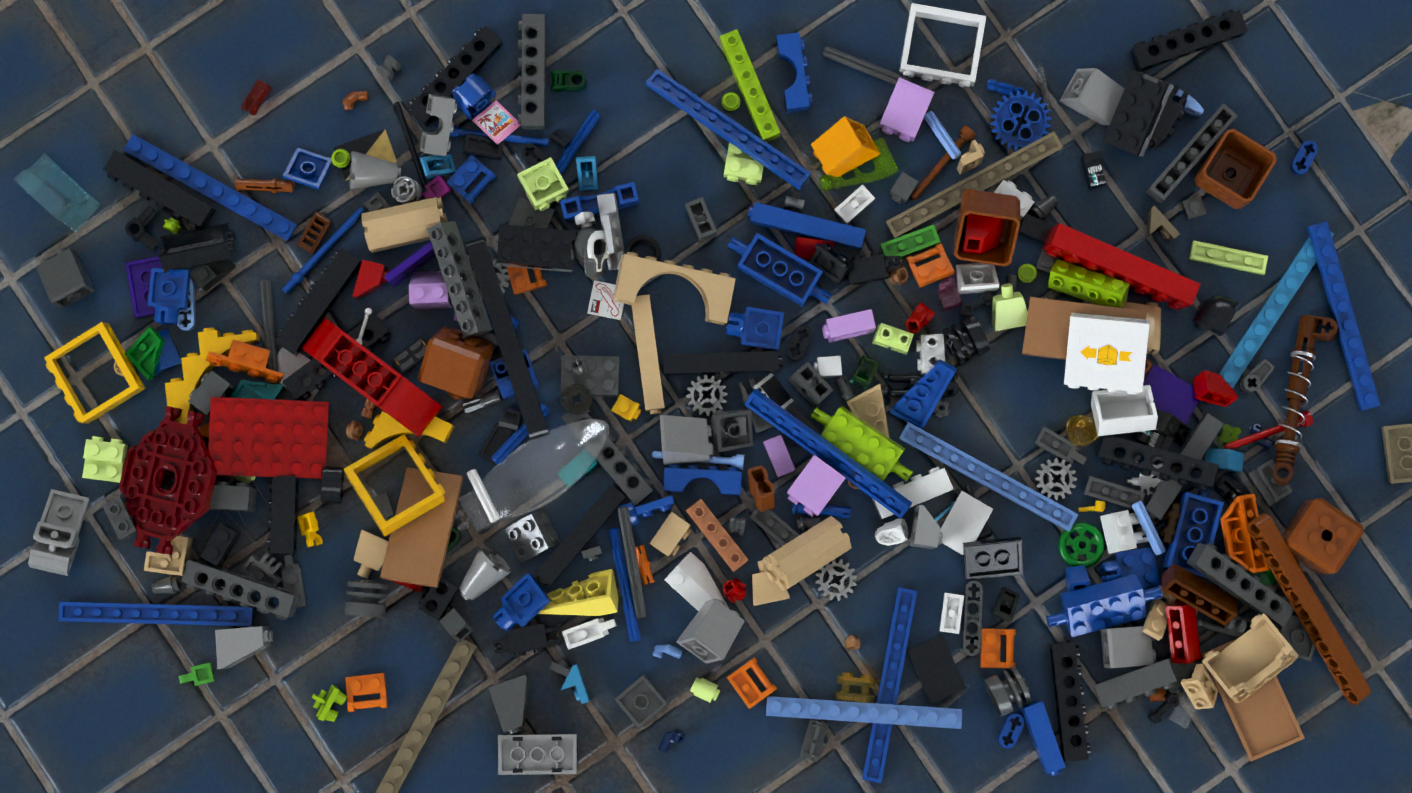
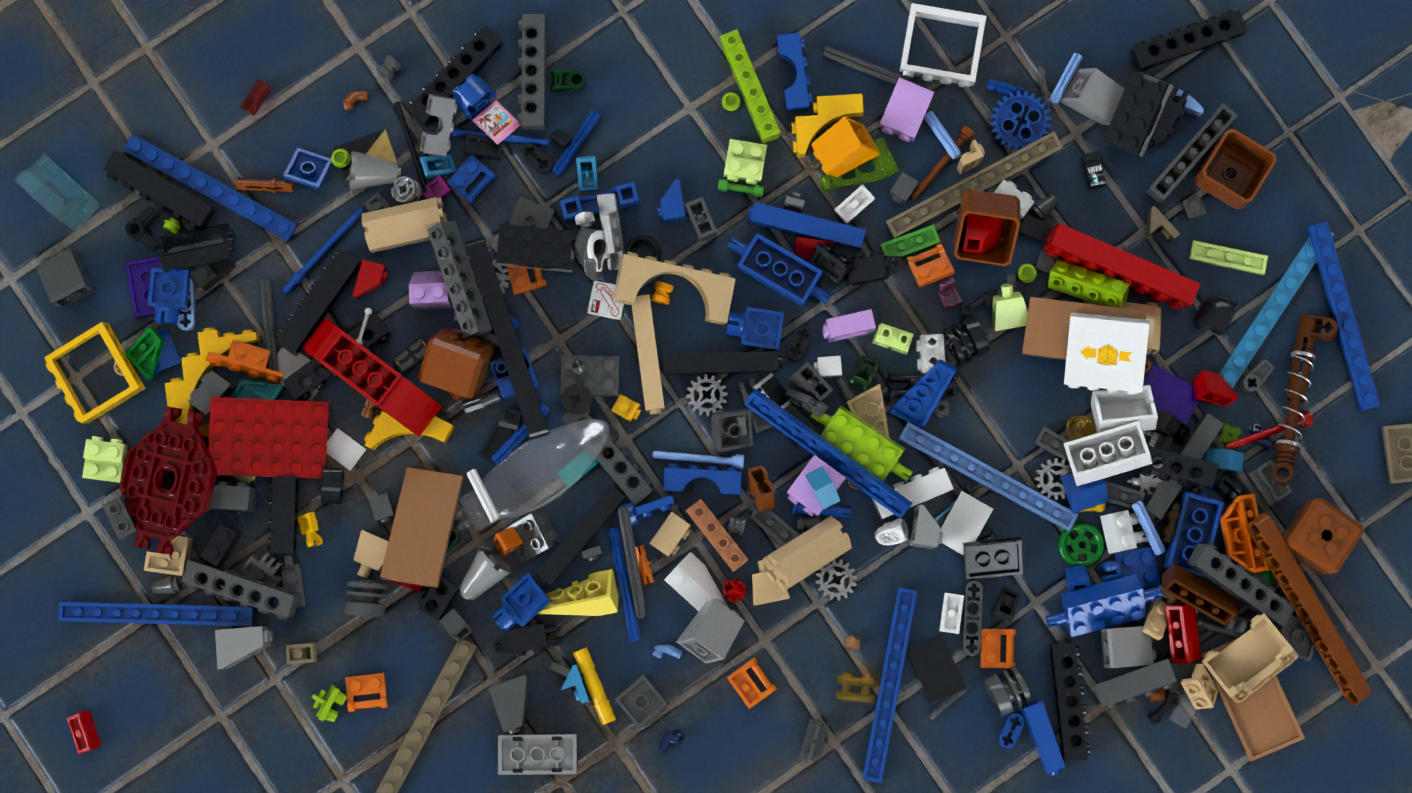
light grey piece [28,489,90,576] -> none
bright green plate [179,662,215,686] -> none
reddish brown slope [297,211,334,255] -> none
yellow window [344,434,445,537] -> none
medium nougat plate [346,420,363,441] -> none
dark purple tile [384,242,436,288] -> none
yellowish green plate [517,157,569,211] -> none
white hinge [562,618,617,650] -> none
blue plate [646,69,811,190] -> none
light grey slope [660,415,713,465] -> none
yellowish green brick [690,677,720,703] -> none
lavender tile [763,435,796,477] -> none
medium blue plate [766,696,962,729] -> none
medium nougat plate [890,266,908,285] -> none
red piece [905,302,936,334] -> none
white slope [956,263,999,294] -> none
blue beam [1290,140,1318,175] -> none
none -> red slope [67,710,101,755]
none -> dark tan slope [286,643,318,665]
none -> white sticker [326,428,366,471]
none -> orange slope [493,527,523,558]
none -> yellow piece [573,647,616,725]
none -> light orange wheel [651,281,674,305]
none -> blue slope [657,179,686,223]
none -> bright green bar [717,179,764,198]
none -> dark grey hinge [785,388,829,417]
none -> yellow arch [791,94,864,158]
none -> dark azure slope [805,466,841,510]
none -> light blue axle [1049,53,1083,105]
none -> blue slope [1061,473,1109,514]
none -> white brick [1063,421,1152,486]

